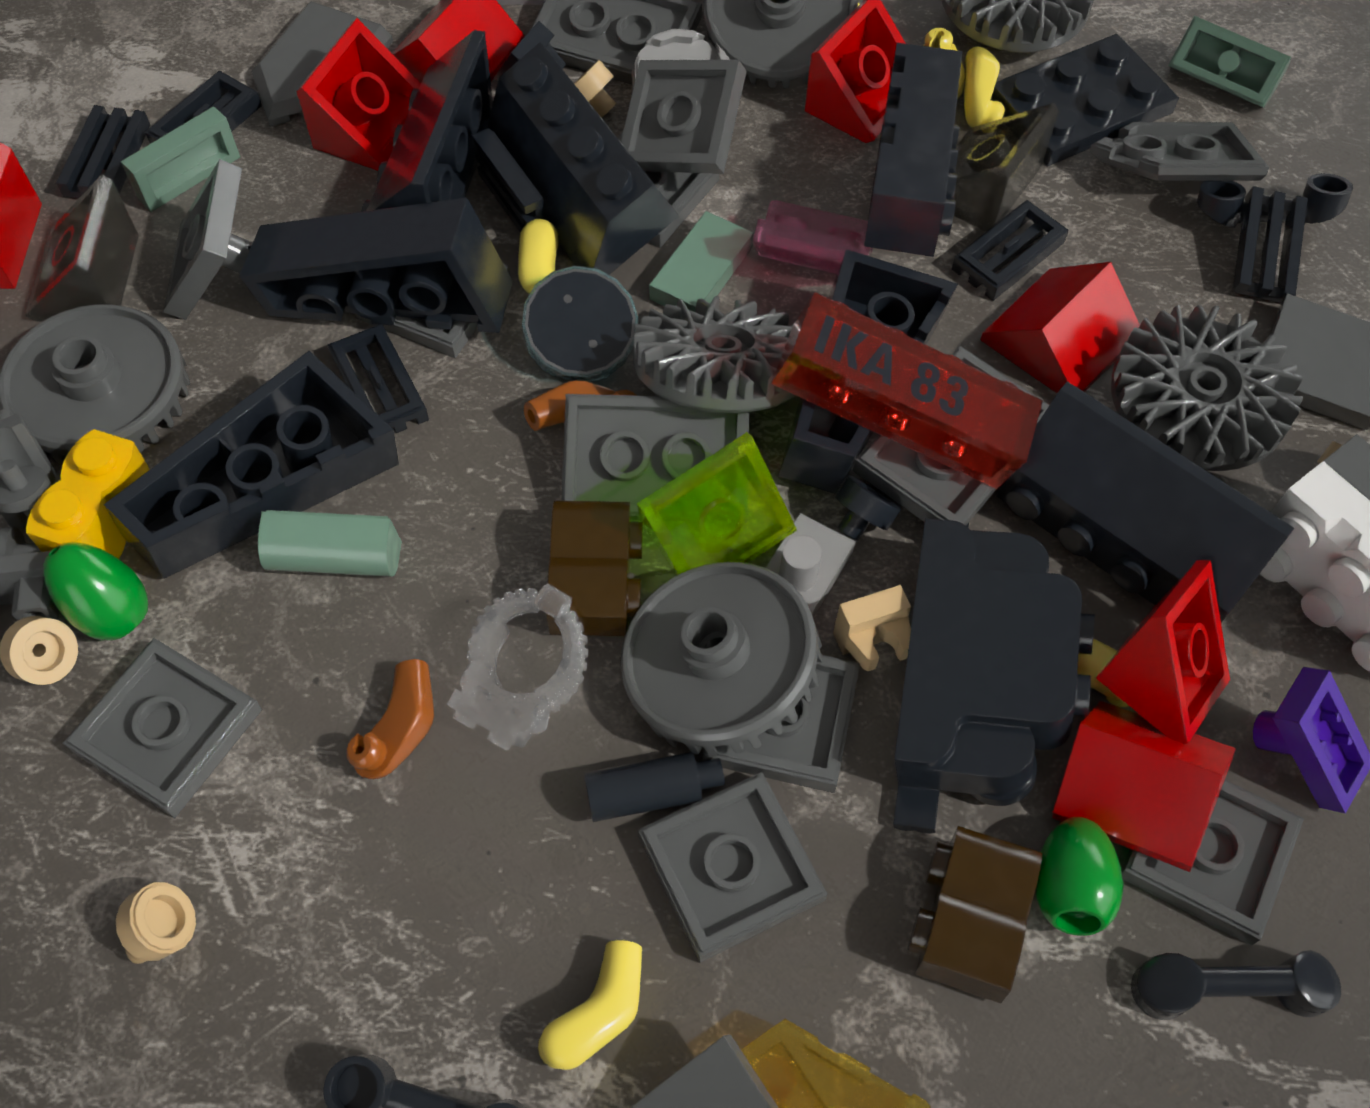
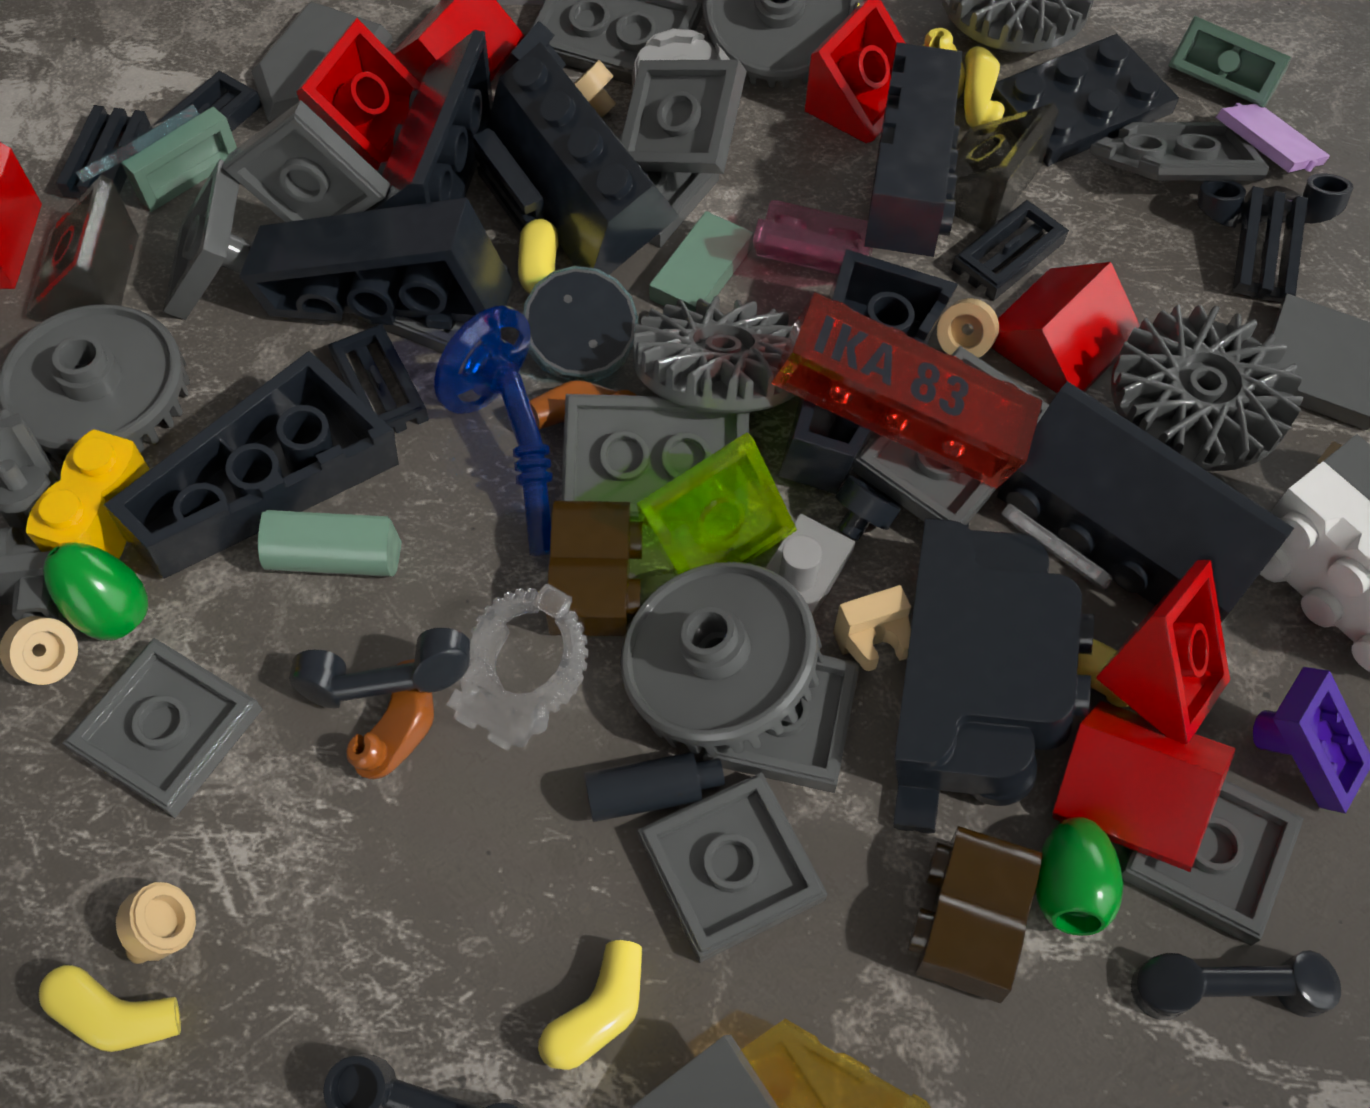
none -> light yellow arm [39,965,181,1052]
none -> clear light blue piece [76,104,199,182]
none -> dark grey tile [222,100,391,222]
none -> black bar [289,628,471,709]
none -> clear blue dish [434,305,553,556]
none -> tan tile [937,298,999,358]
none -> clear window [1001,503,1113,592]
none -> lavender piece [1216,103,1330,173]

